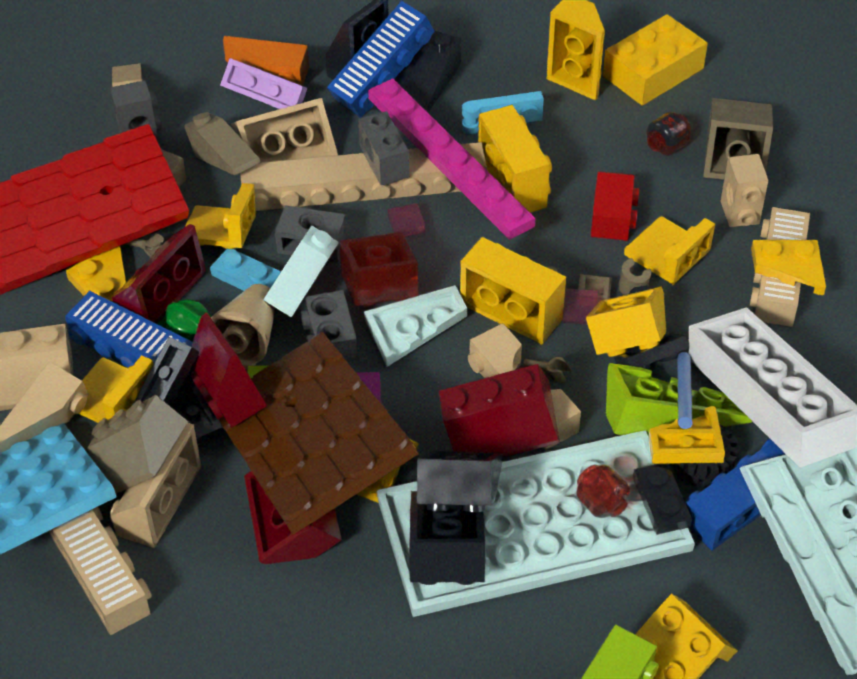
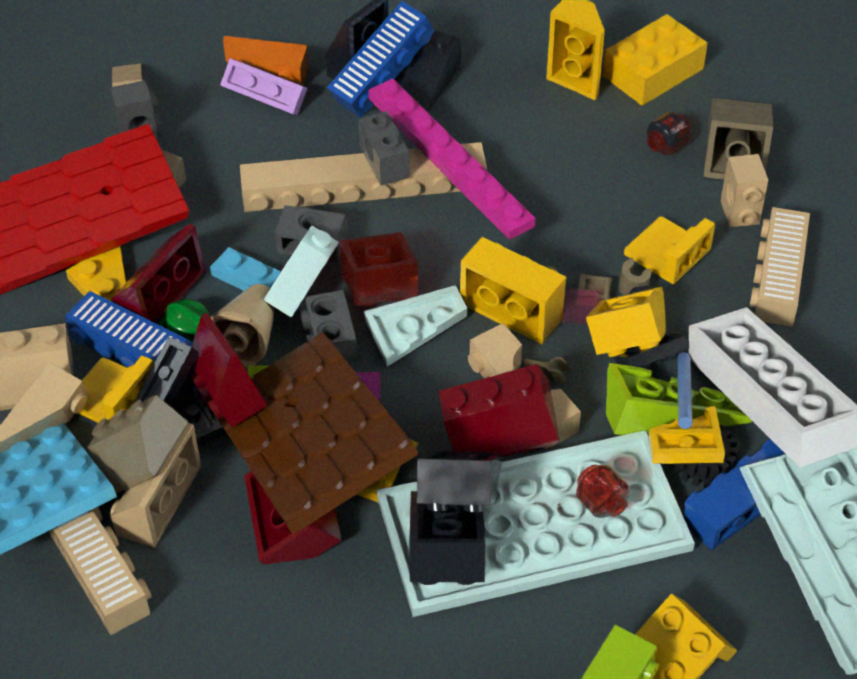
dark tan hand [125,234,164,257] -> none
dark tan slope [184,112,261,175] -> none
yellow bracket [185,183,256,249] -> none
tan slope [231,98,338,163] -> none
clear pink tile [388,203,425,238] -> none
medium azure plate [462,91,544,135] -> none
yellow brick [478,105,552,213] -> none
red brick [591,172,639,241] -> none
black plate [633,464,692,535] -> none
yellow wing [751,240,826,295] -> none

